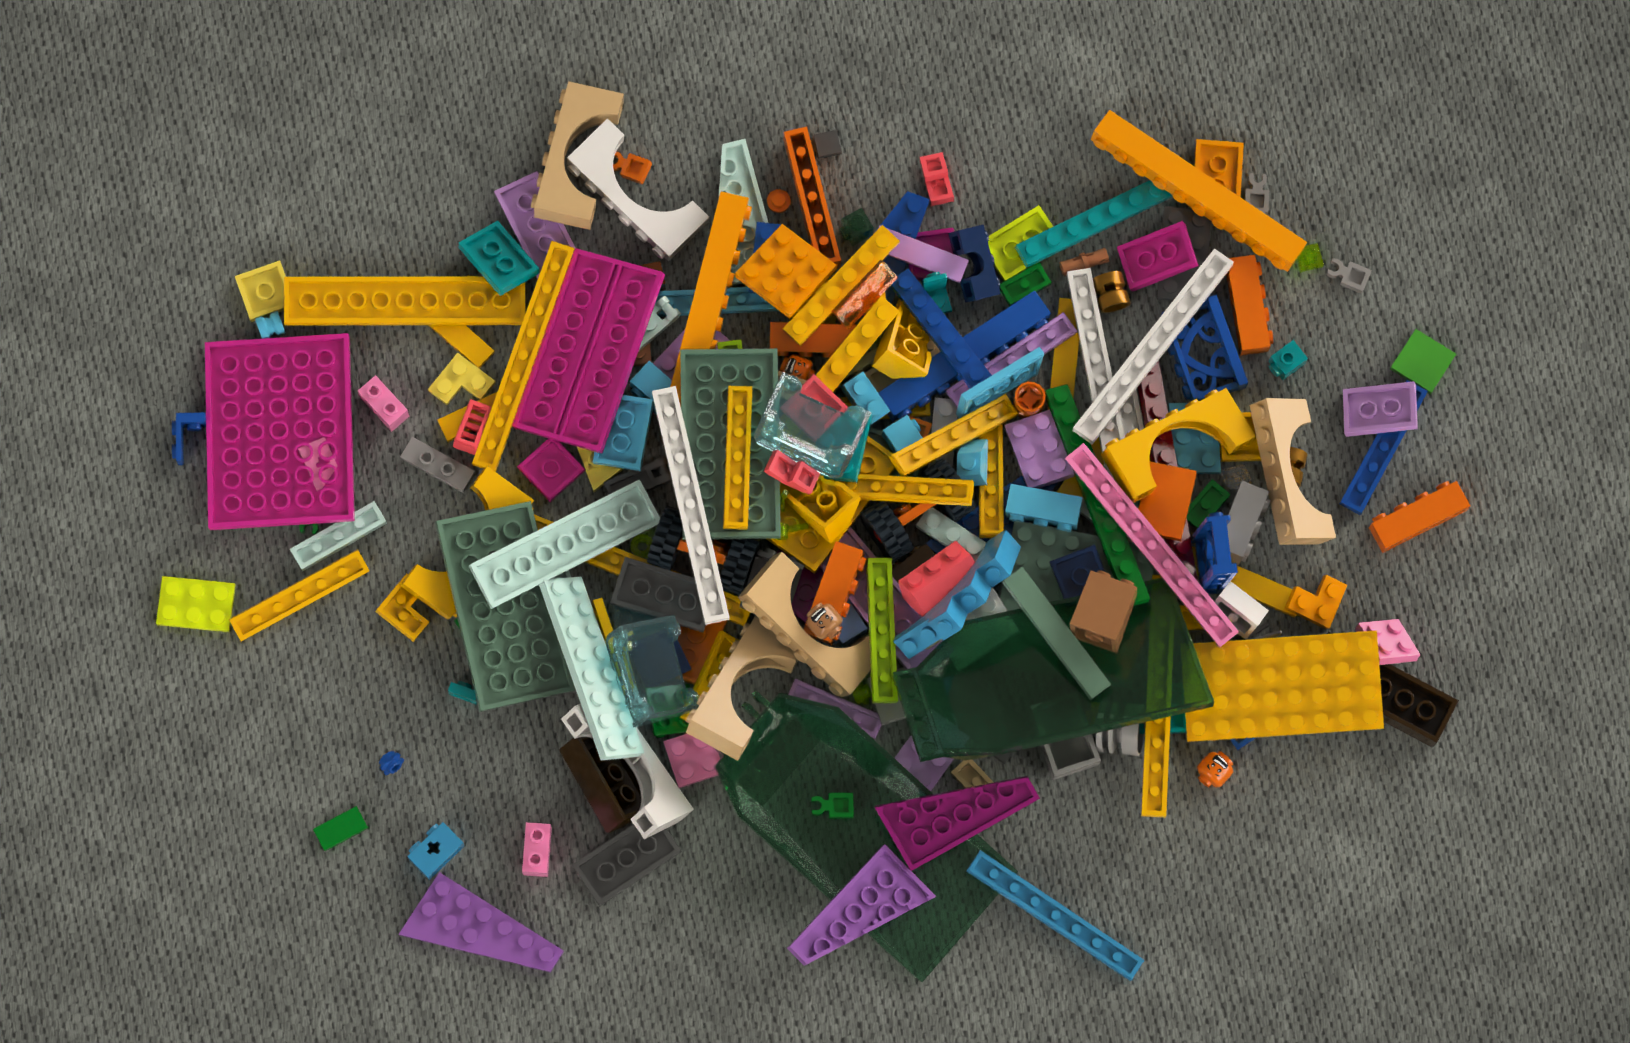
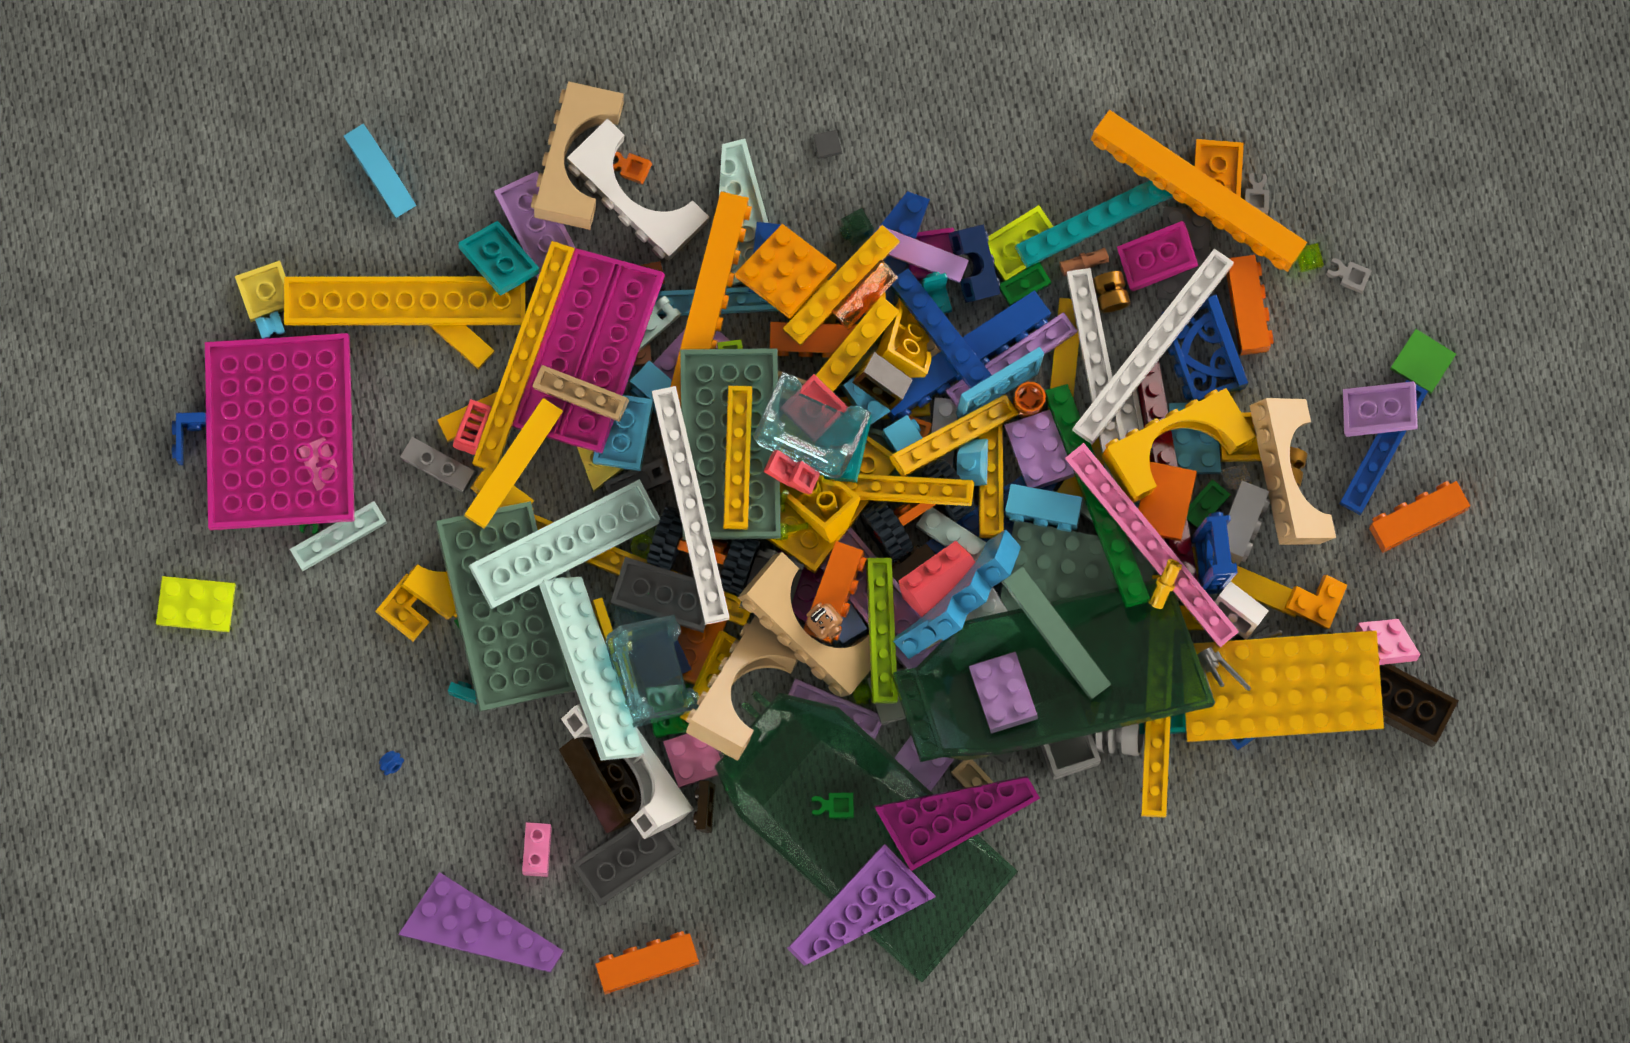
yellow plate [229,549,370,641] -> none
green tile [313,806,369,851] -> none
bright pink brick [358,375,410,432] -> none
dark azure brick [407,822,465,880] -> none
light yellow plate [428,353,496,405] -> none
dark pink plate [517,438,585,502] -> none
orange plate [767,189,791,213] -> none
orange head [779,354,816,381] -> none
orange brick [784,127,841,269] -> none
coral slope [920,152,954,206] -> none
dark azure tile [966,850,1144,981] -> none
dark blue plate [1049,544,1105,608] -> none
medium nougat slope [1070,570,1137,654] -> none
orange head [1197,751,1233,788] -> none
teal brick [1268,340,1308,380] -> none
none -> medium azure slope [343,123,416,218]
none -> yellow tile [464,398,563,529]
none -> tan plate [532,365,629,422]
none -> orange brick [595,931,699,994]
none -> dark brown plate [693,780,715,833]
none -> brick [852,352,913,410]
none -> lavender plate [969,652,1038,733]
none -> yellow pin [1149,559,1182,609]
none -> dark grey plant [1195,647,1251,705]

